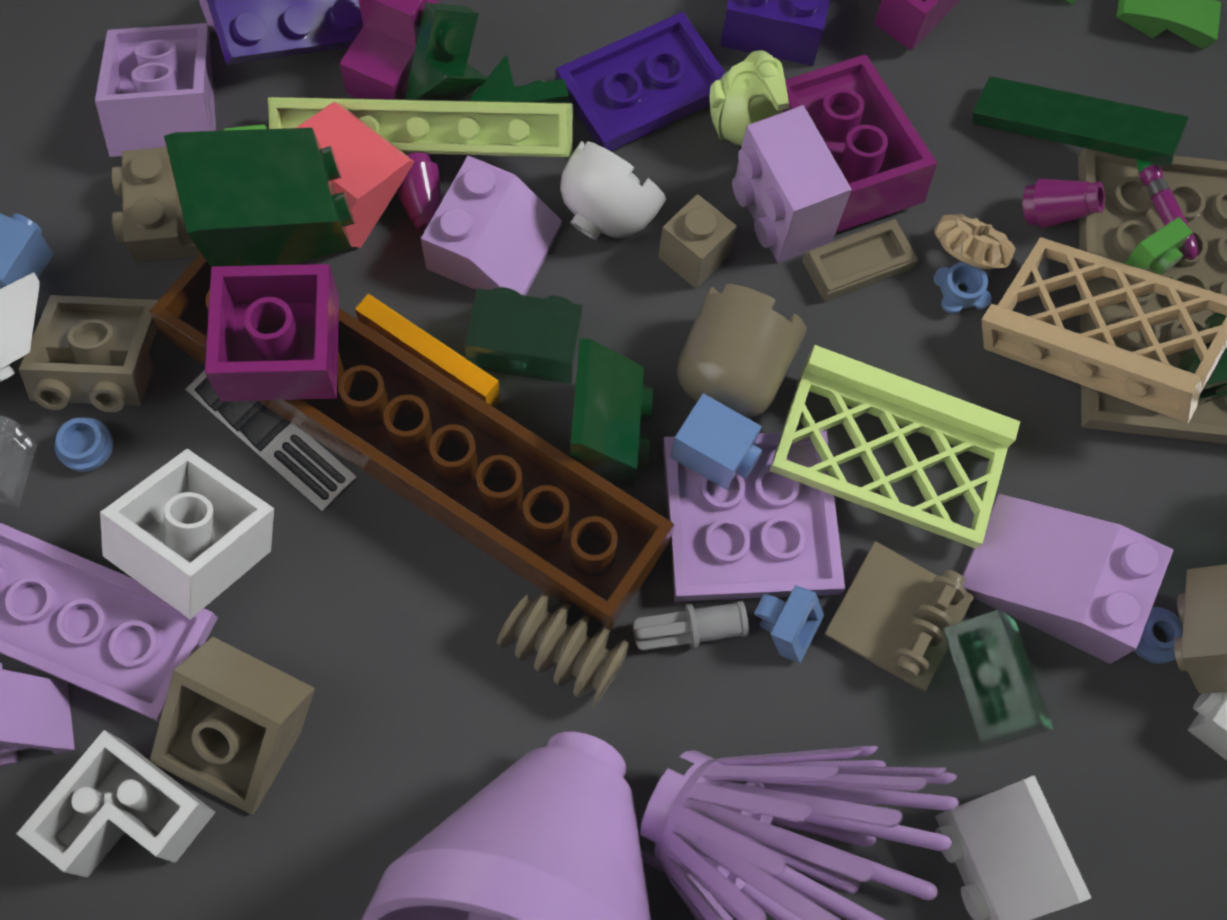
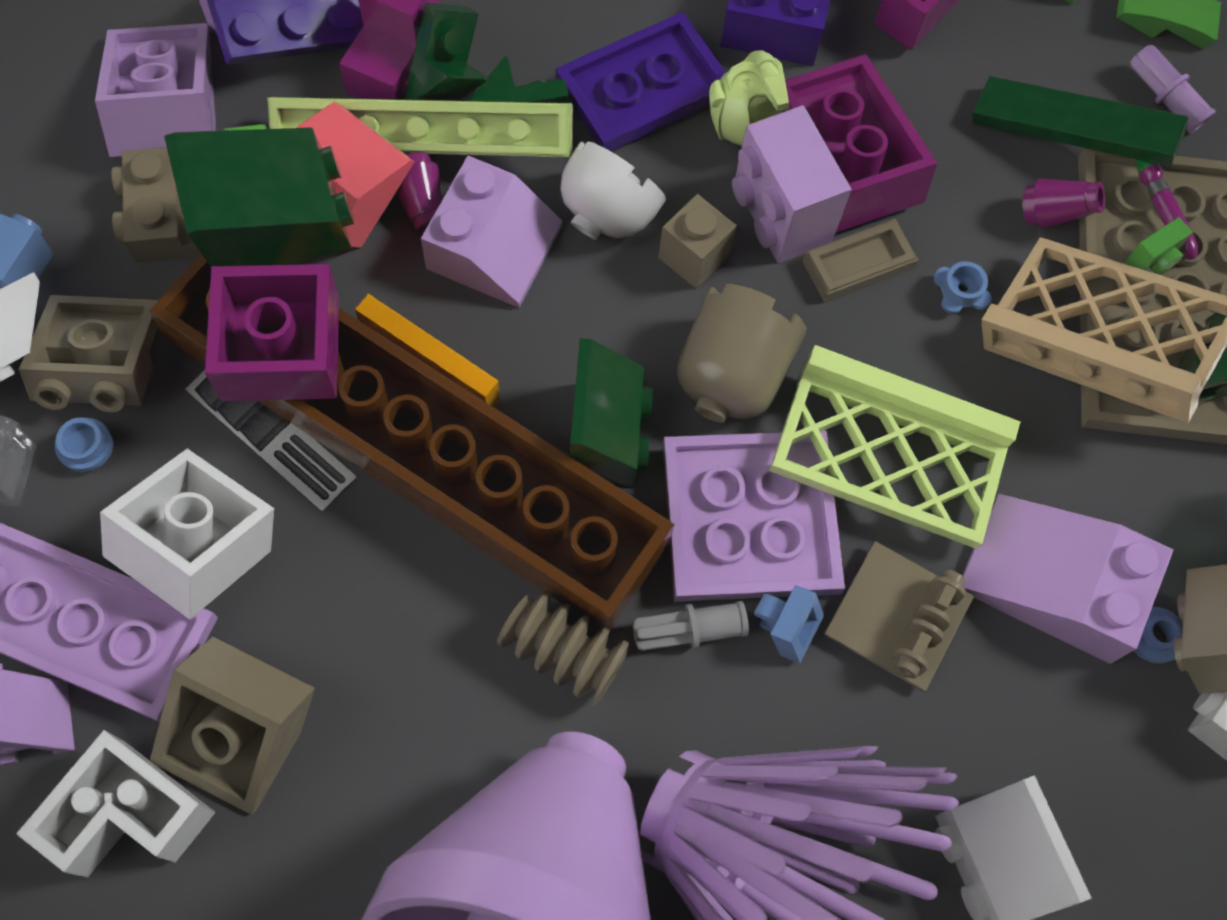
clear green brick [465,287,583,384] -> none
medium blue brick [670,393,763,490] -> none
tan gear [934,214,1016,269] -> none
clear green brick [943,609,1053,746] -> none
none -> lavender axle [1130,45,1216,134]

